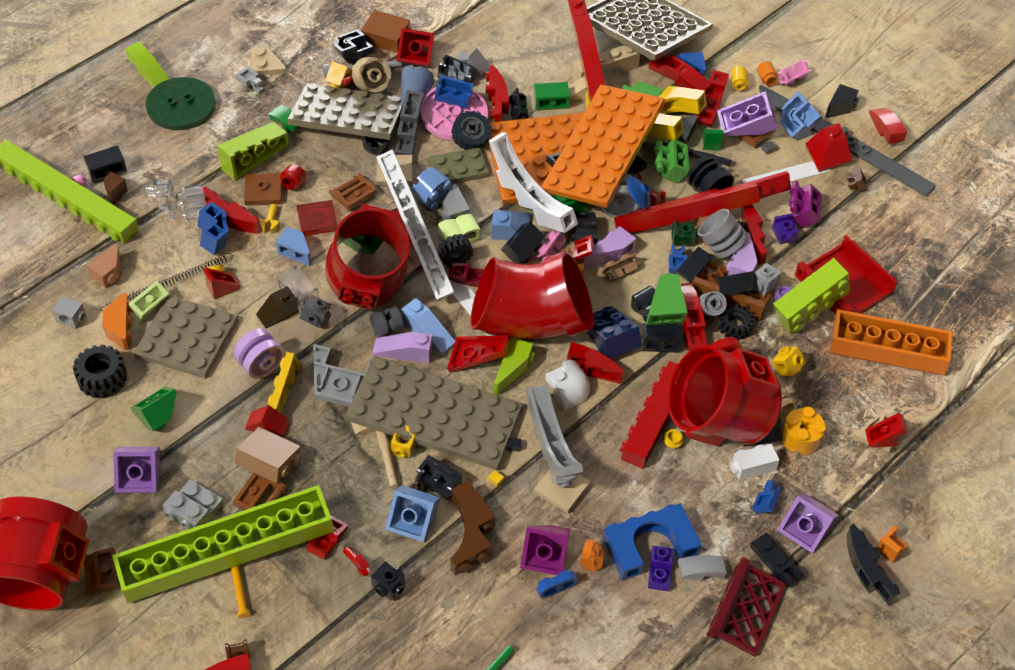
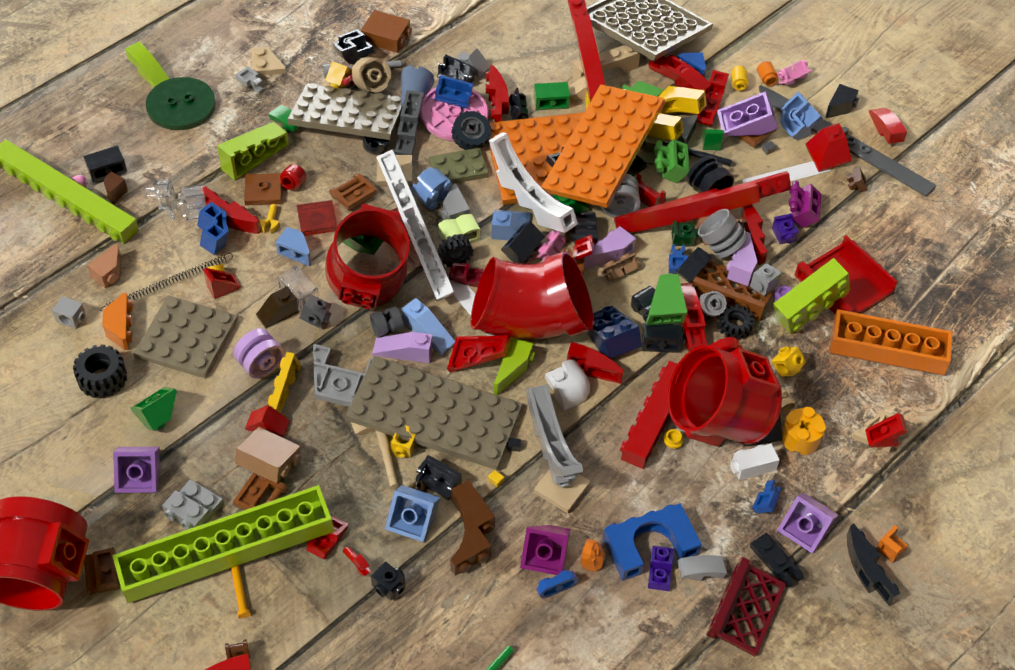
yellowish green slope [128,281,170,321] -> none
red slope [396,28,435,67] -> none
blue dish [627,176,651,209] -> none
black slope [717,271,757,295] -> none

